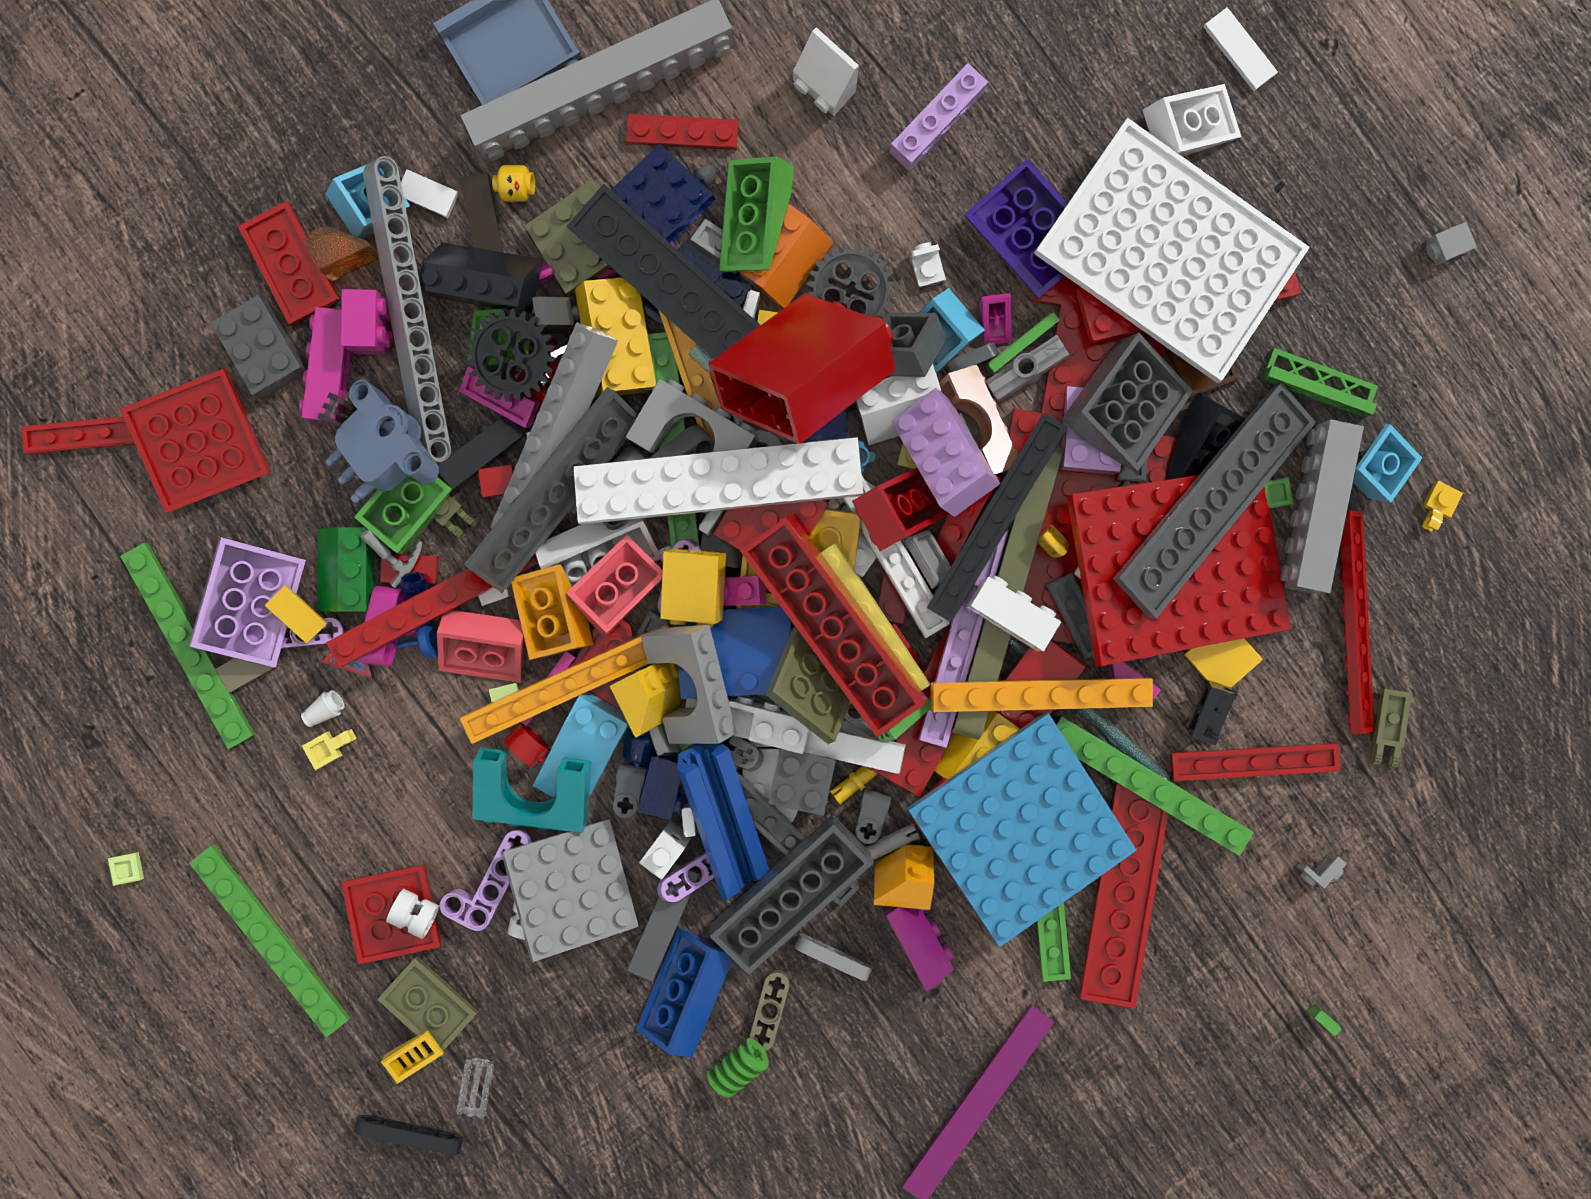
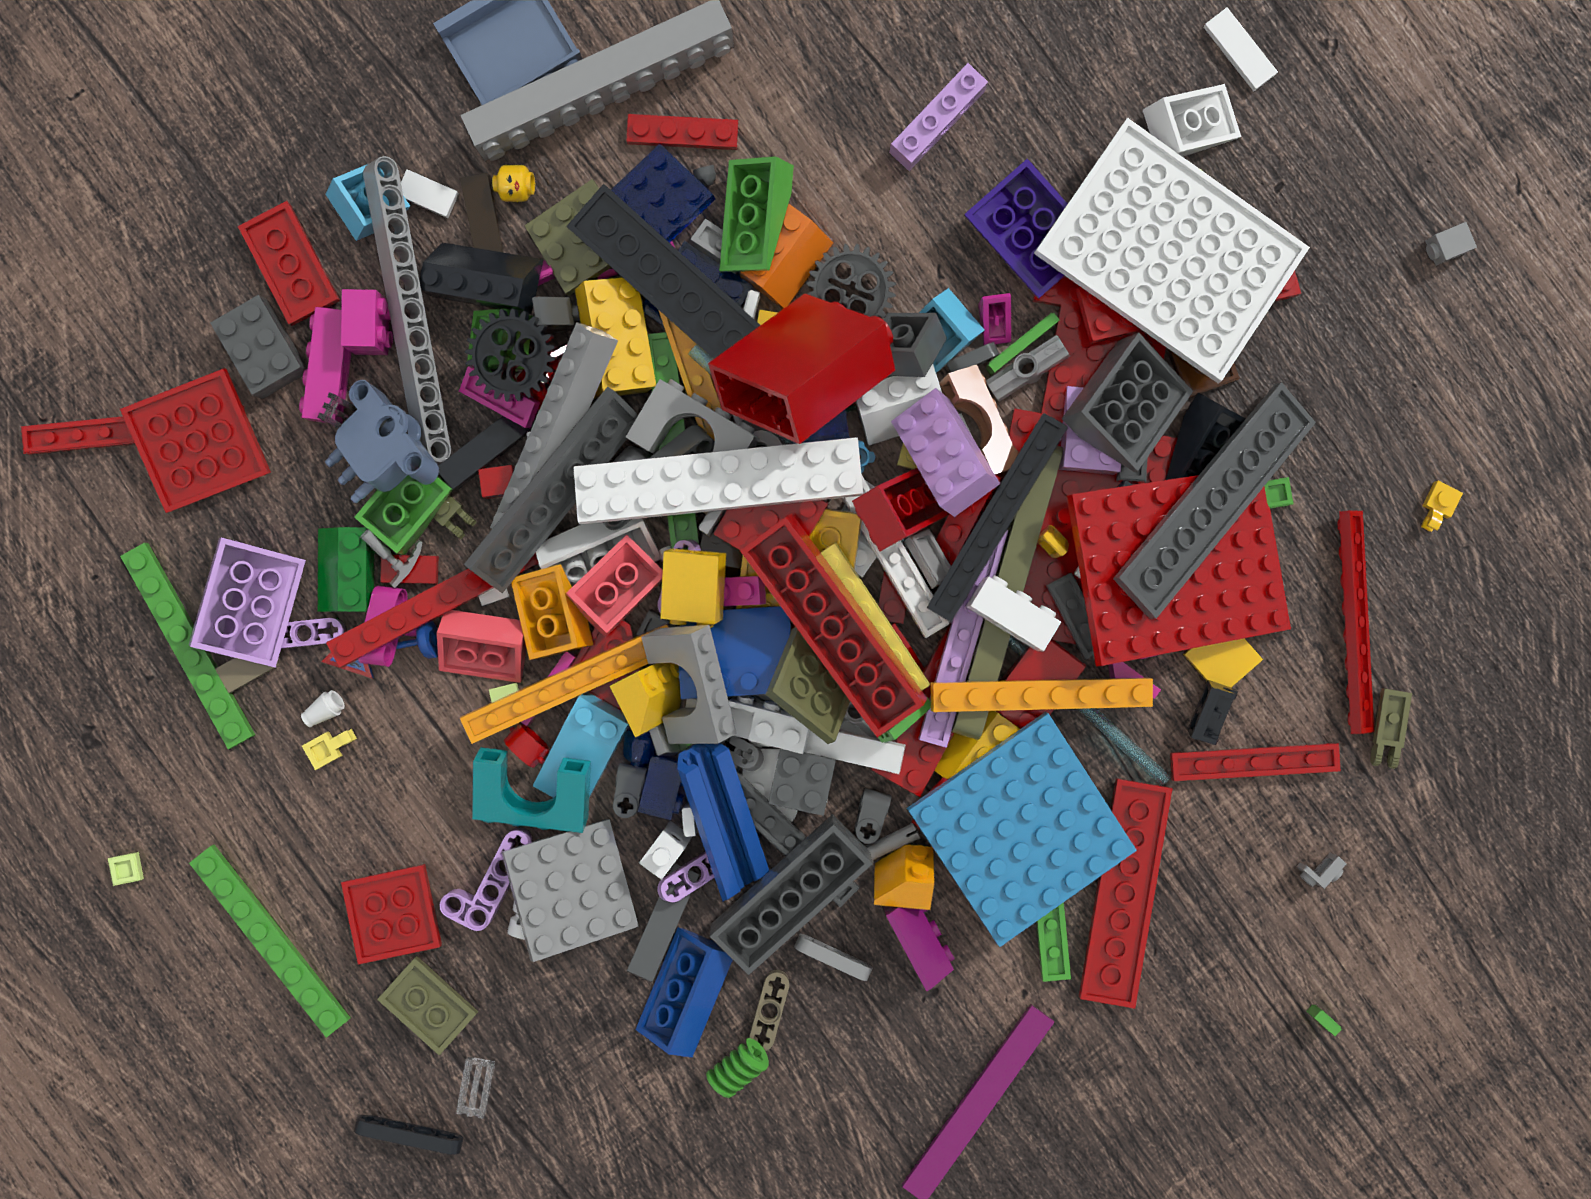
yellow tile [264,584,327,644] -> none
clear orange slope [303,227,379,281] -> none
yellow slope [381,1030,444,1084] -> none
white wheel [386,889,439,939] -> none
clear blue cone [399,572,428,601] -> none
white slope [793,28,859,116] -> none
yellow pin [829,766,878,805] -> none
white bracket [910,243,946,289] -> none
bright green plate [1055,716,1254,856] -> none
bright green fence [1261,348,1378,418] -> none
light grey brick [1280,420,1364,594] -> none
medium azure slope [1353,424,1422,503] -> none

